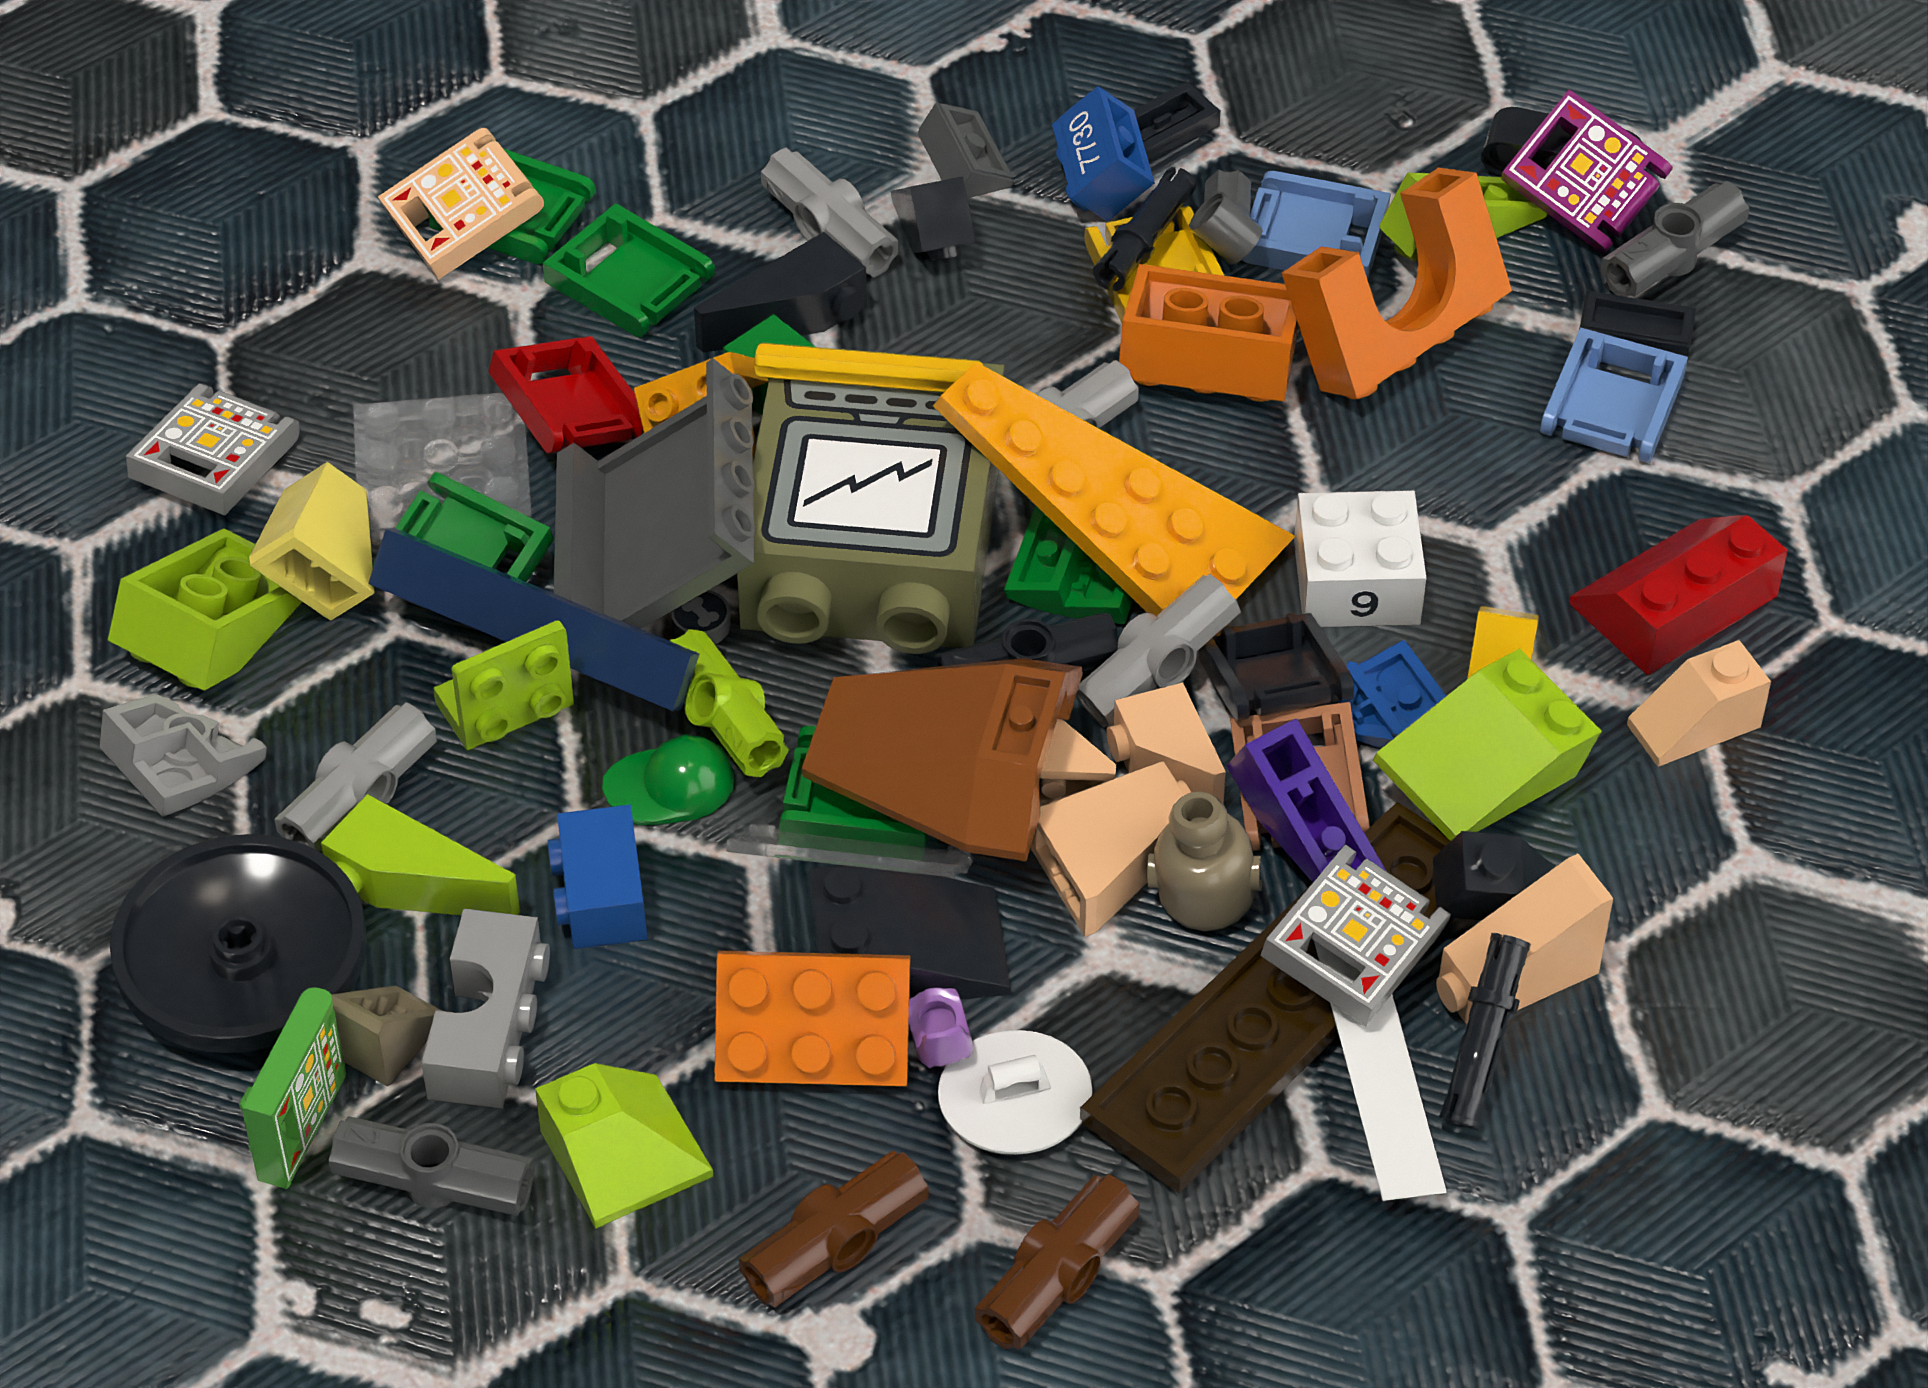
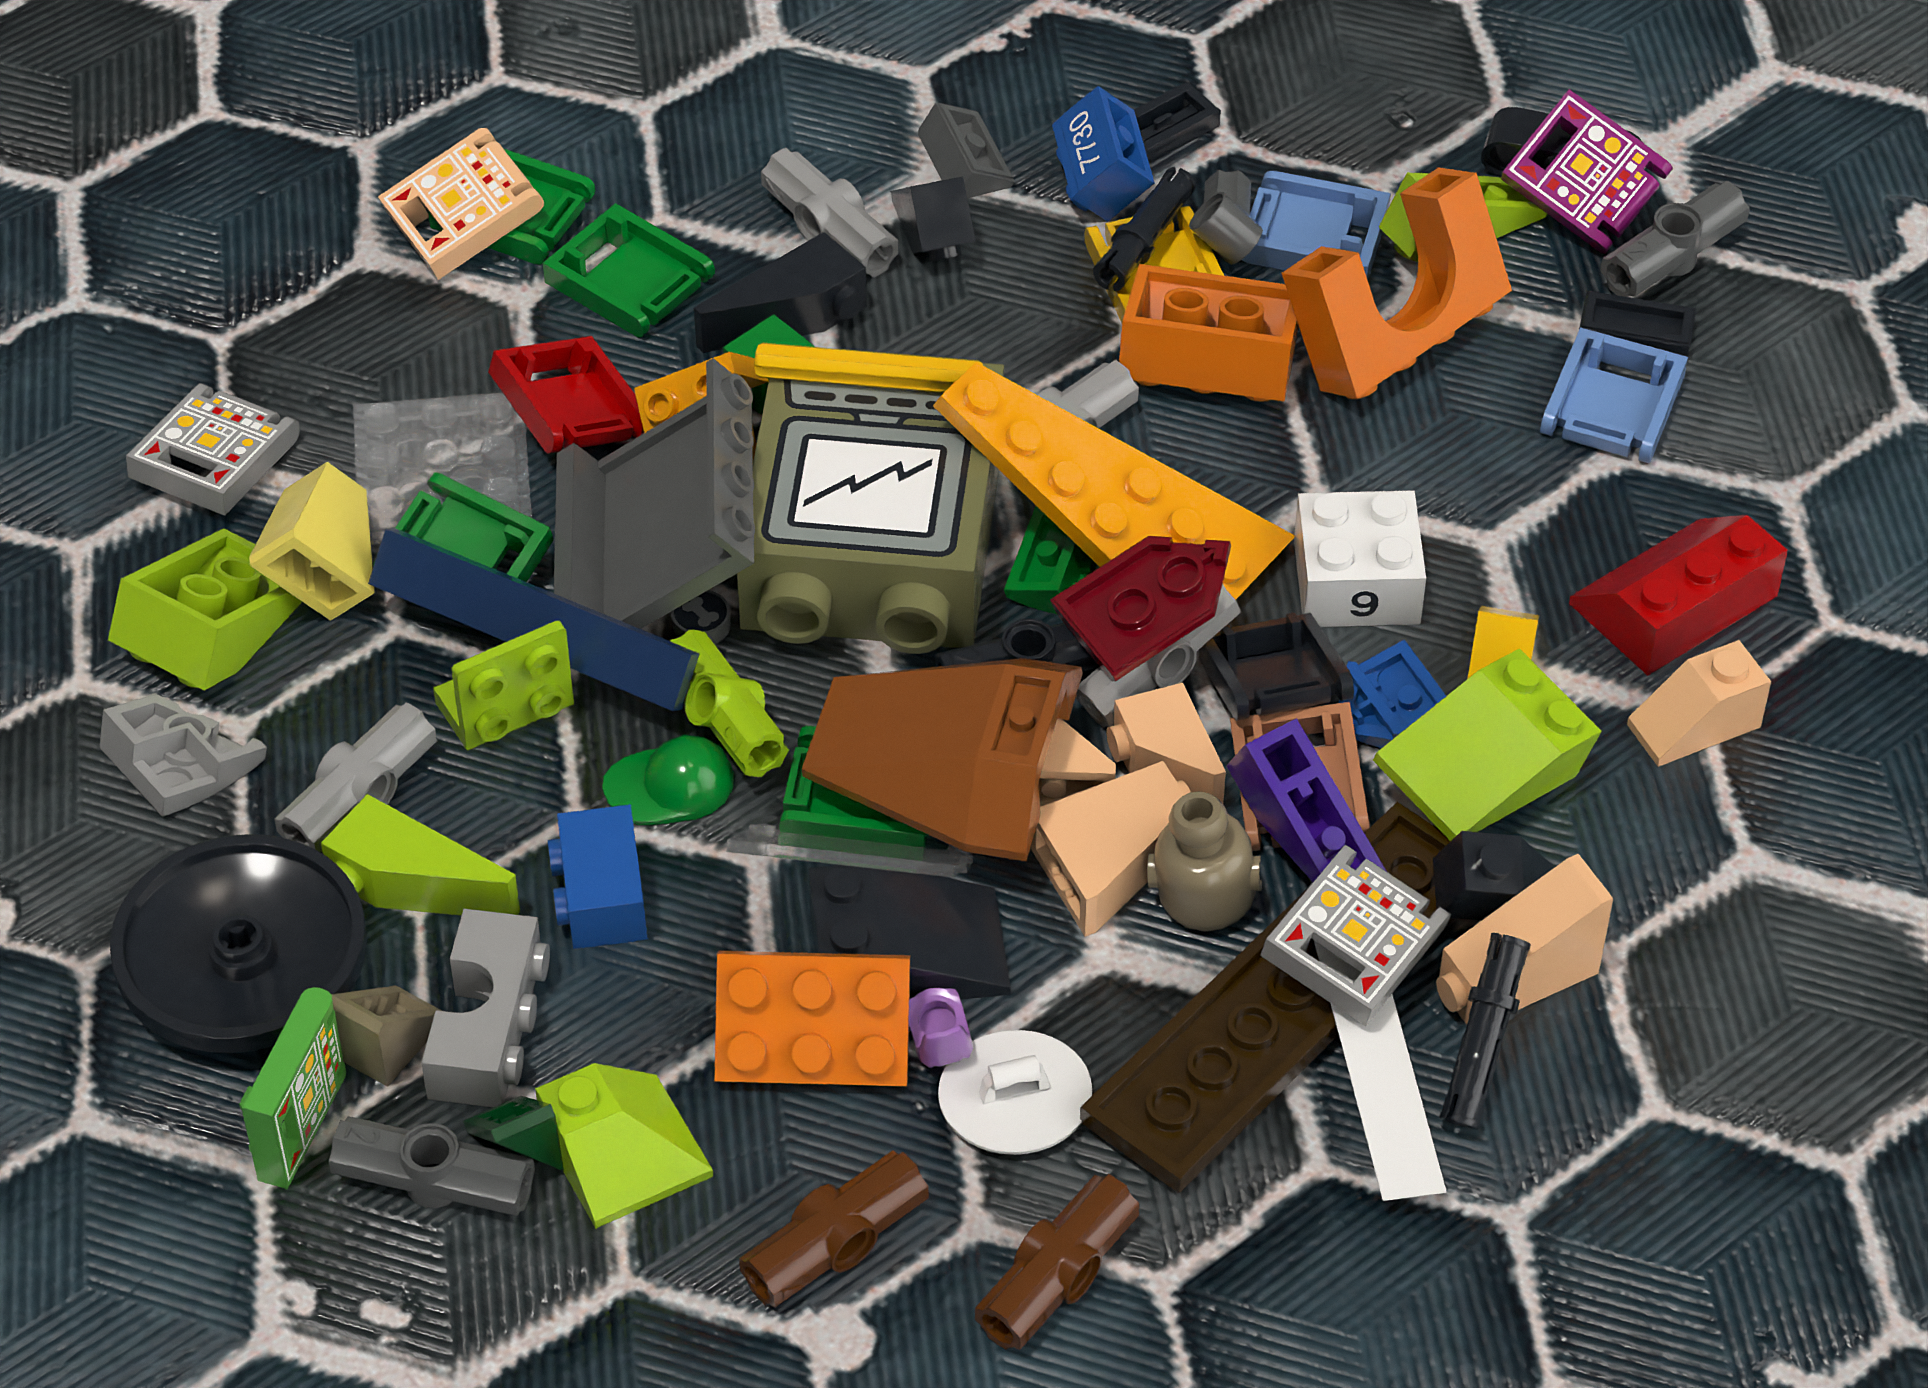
none -> dark green slope [463,1096,564,1171]
none -> dark red tile [1050,536,1231,682]

